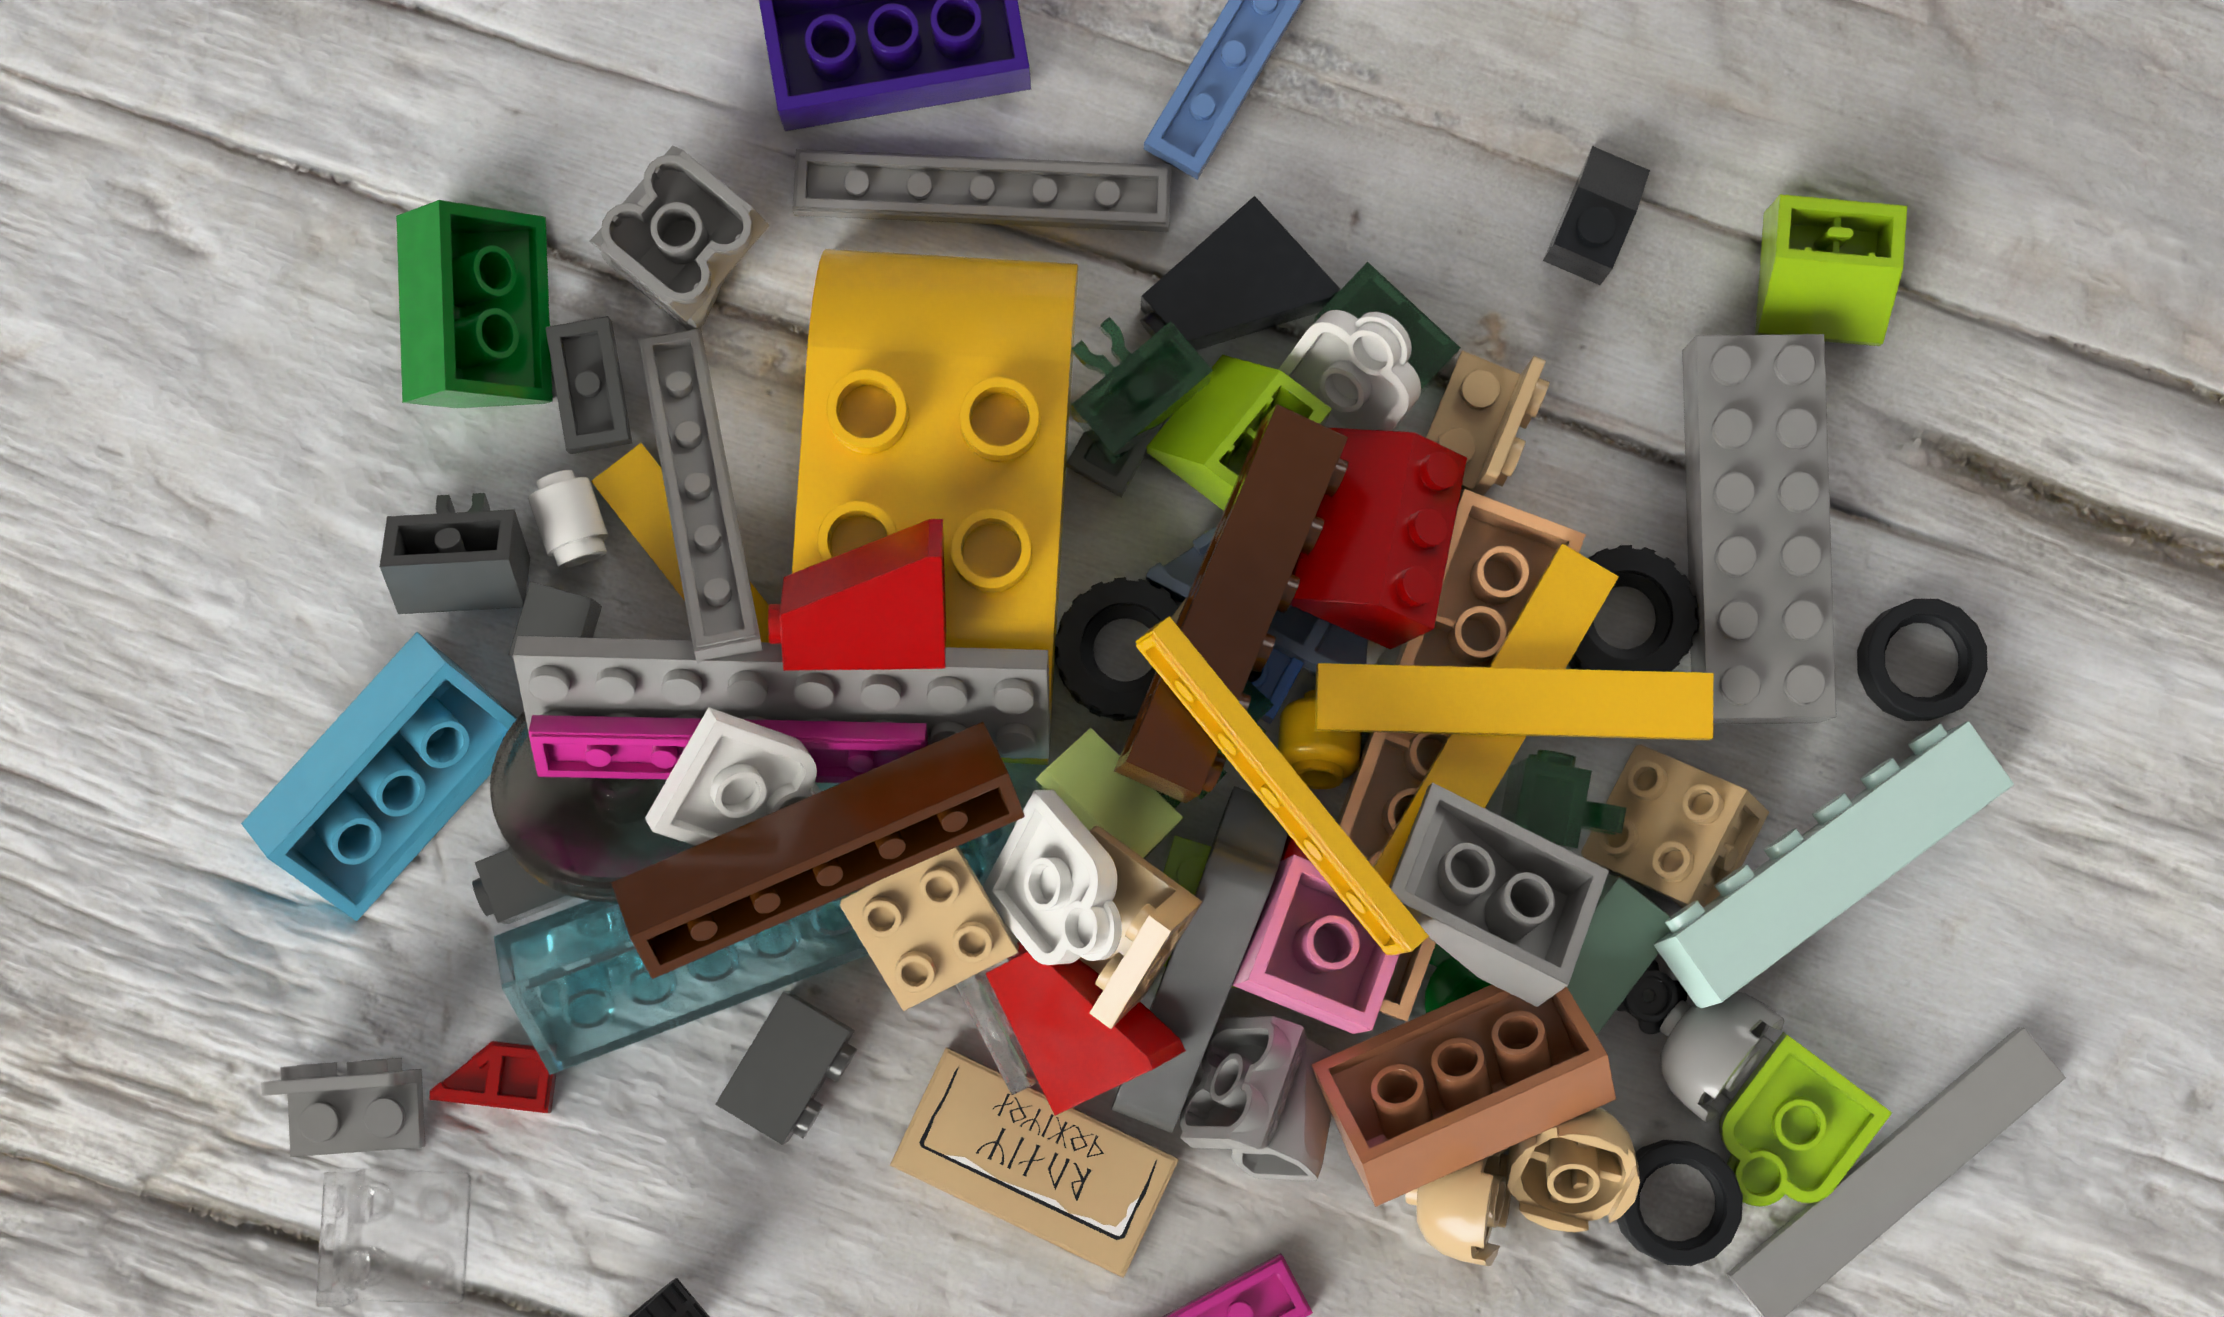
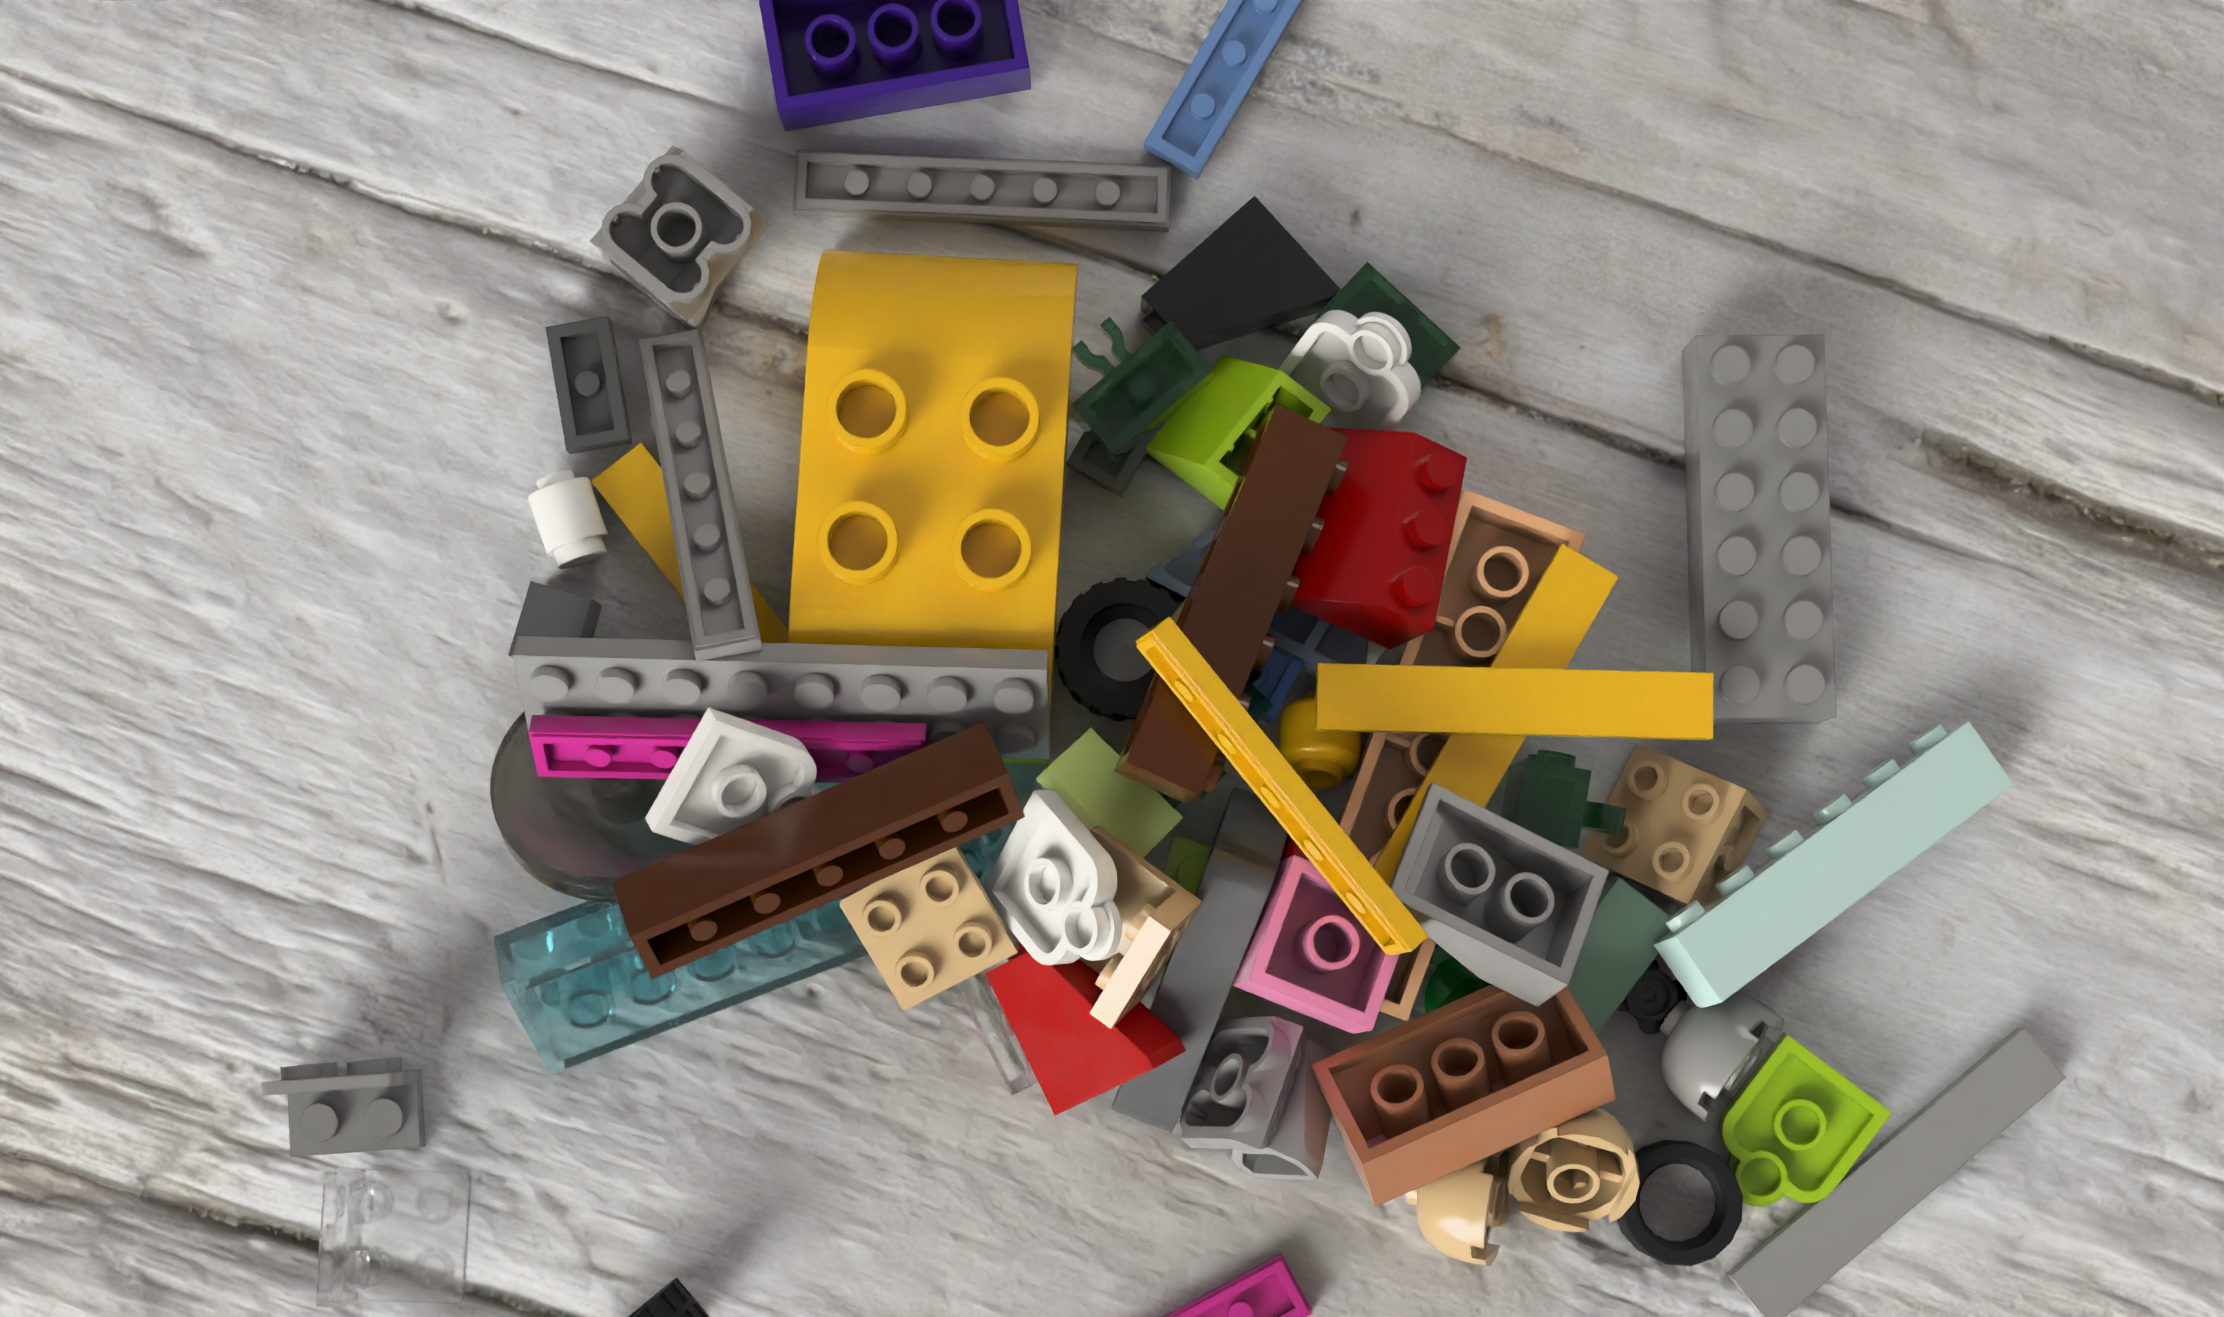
medium azure slope [241,632,528,921] -> none
dark grey brick [379,493,530,614] -> none
green slope [396,200,553,408] -> none
red tile [429,1041,560,1113] -> none
dark grey brick [472,834,581,924] -> none
dark grey brick [715,991,857,1145] -> none
red slope [768,519,947,671] -> none
tan tile [890,1047,1179,1278] -> none
tan bracket [1426,350,1550,496] -> none
black slope [1543,146,1650,285] -> none
black tyre [1568,545,1699,672] -> none
lime slope [1755,194,1907,346] -> none
black tyre [1857,599,1988,721] -> none

